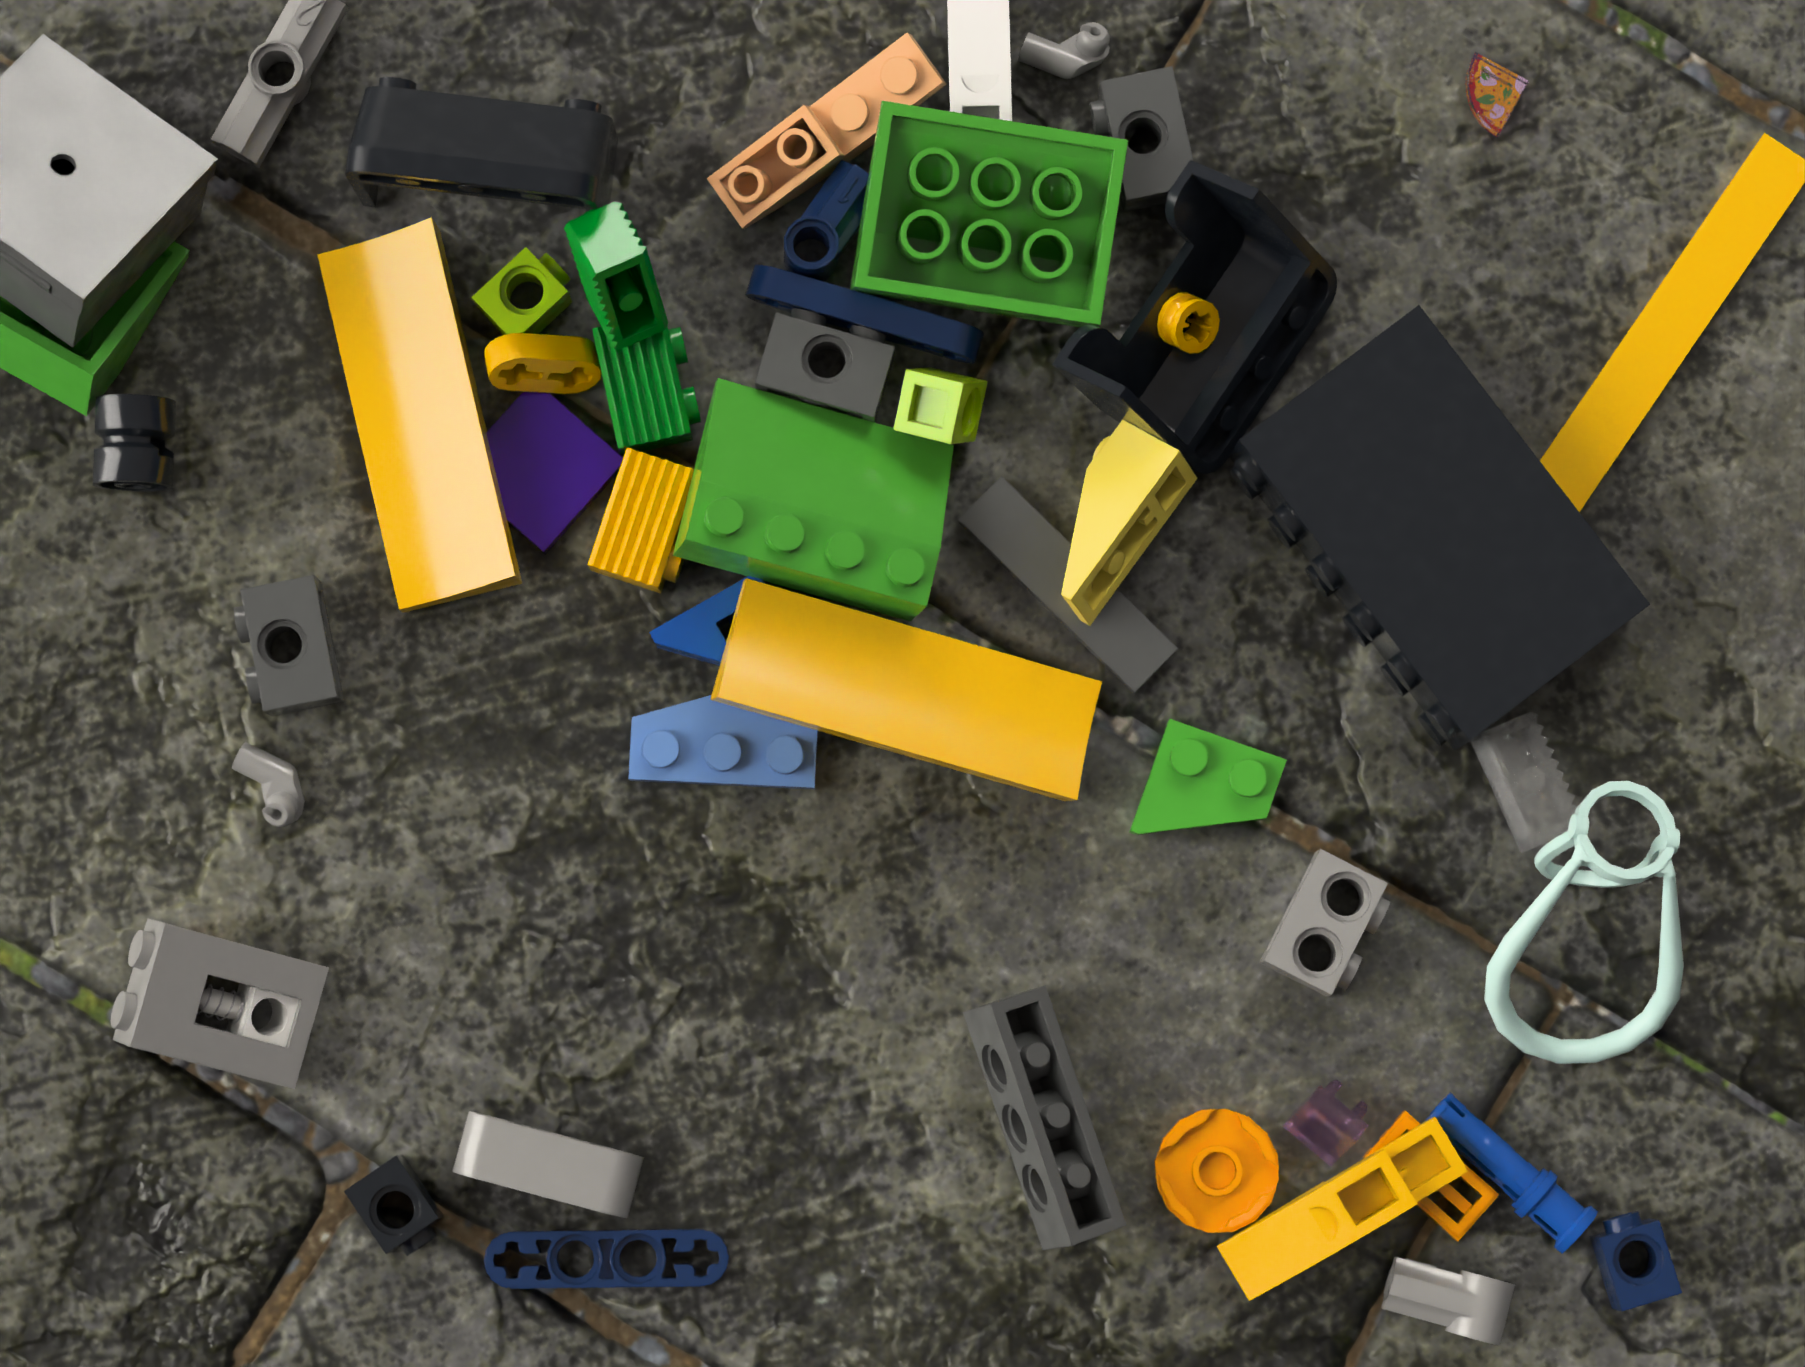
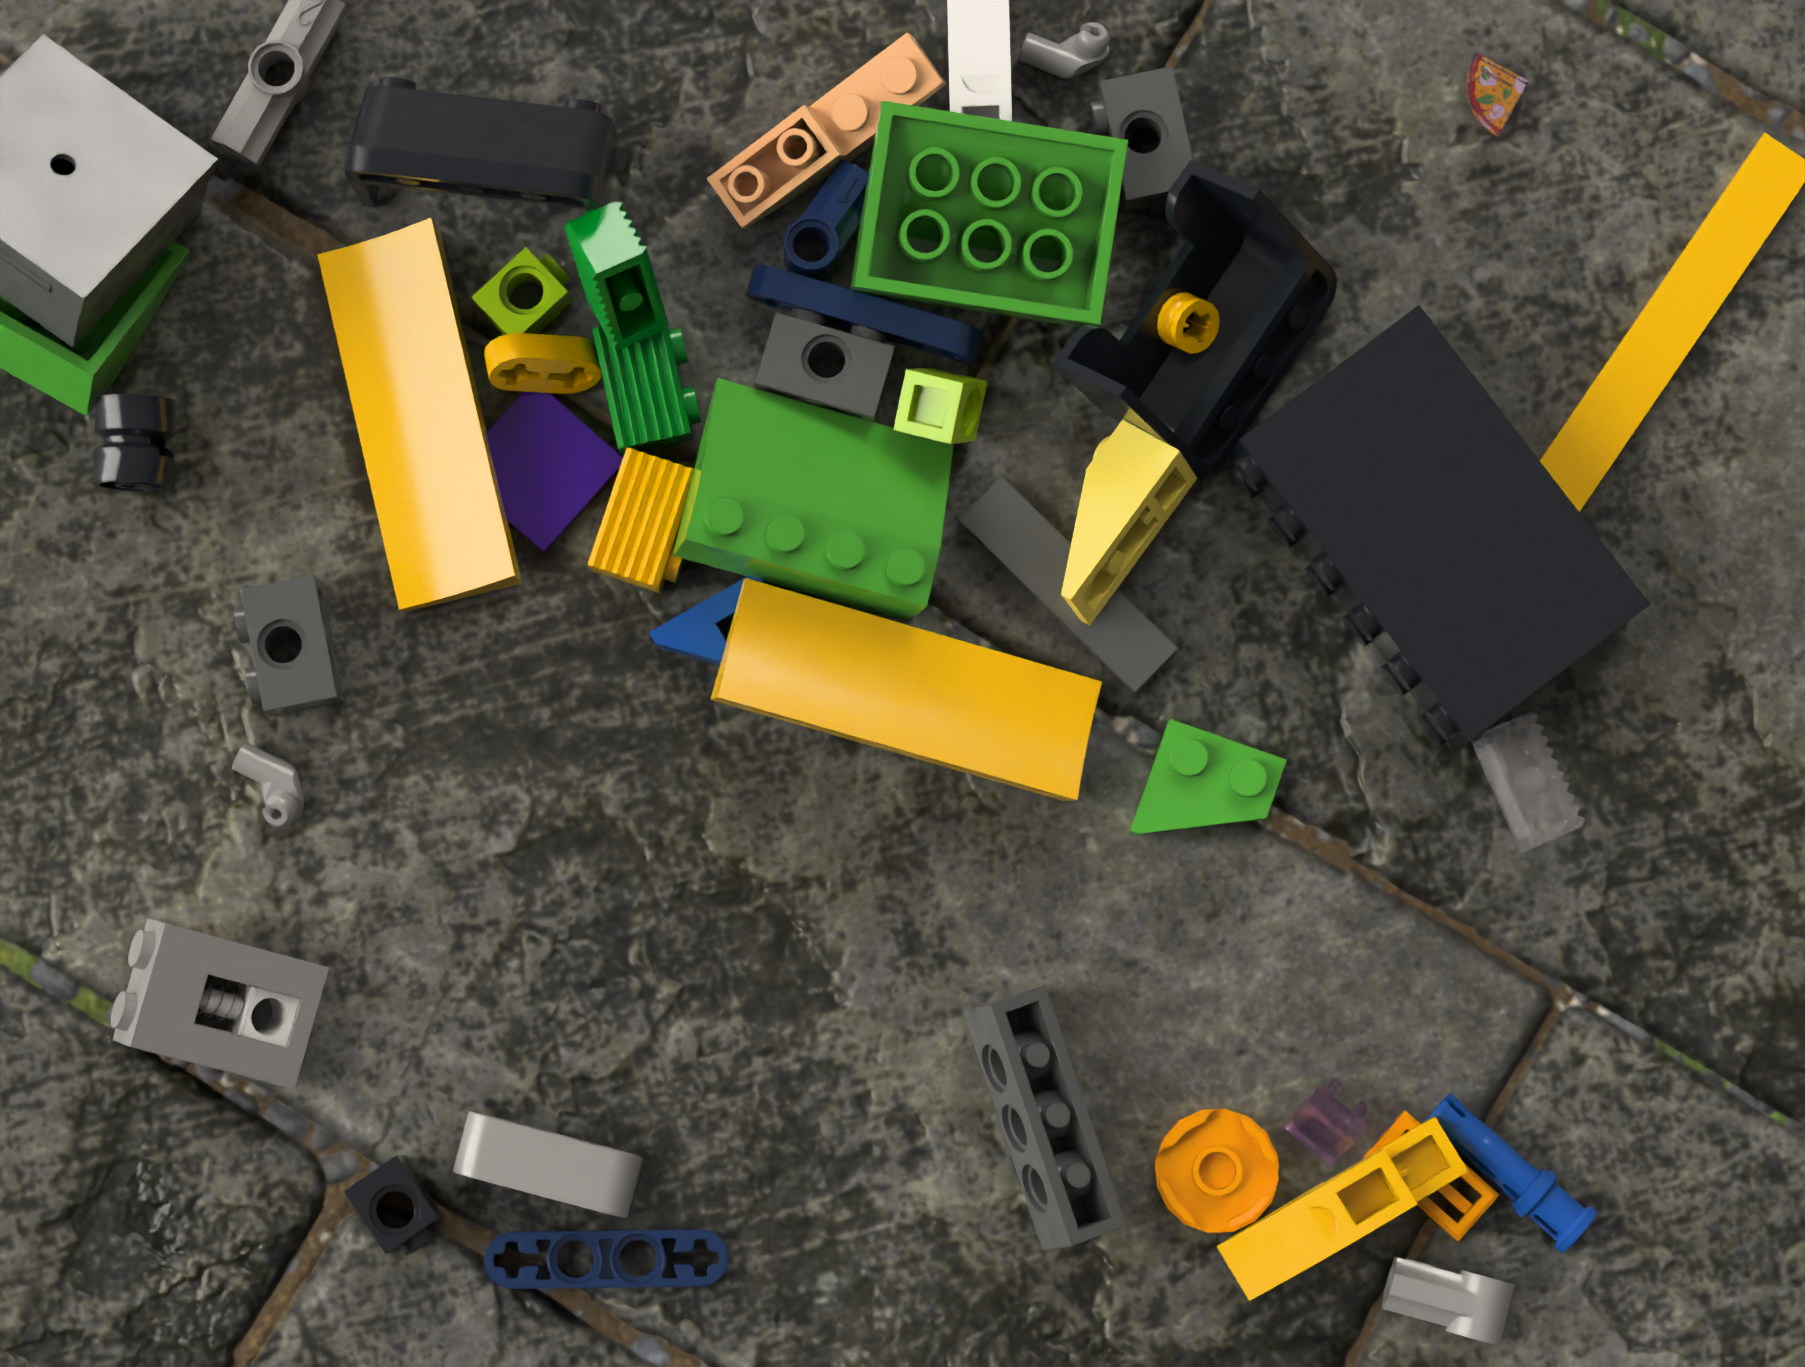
medium blue wing [628,695,818,790] -> none
light grey brick [1259,849,1390,996] -> none
light aqua animal [1484,781,1684,1064] -> none
dark blue brick [1589,1211,1682,1311] -> none

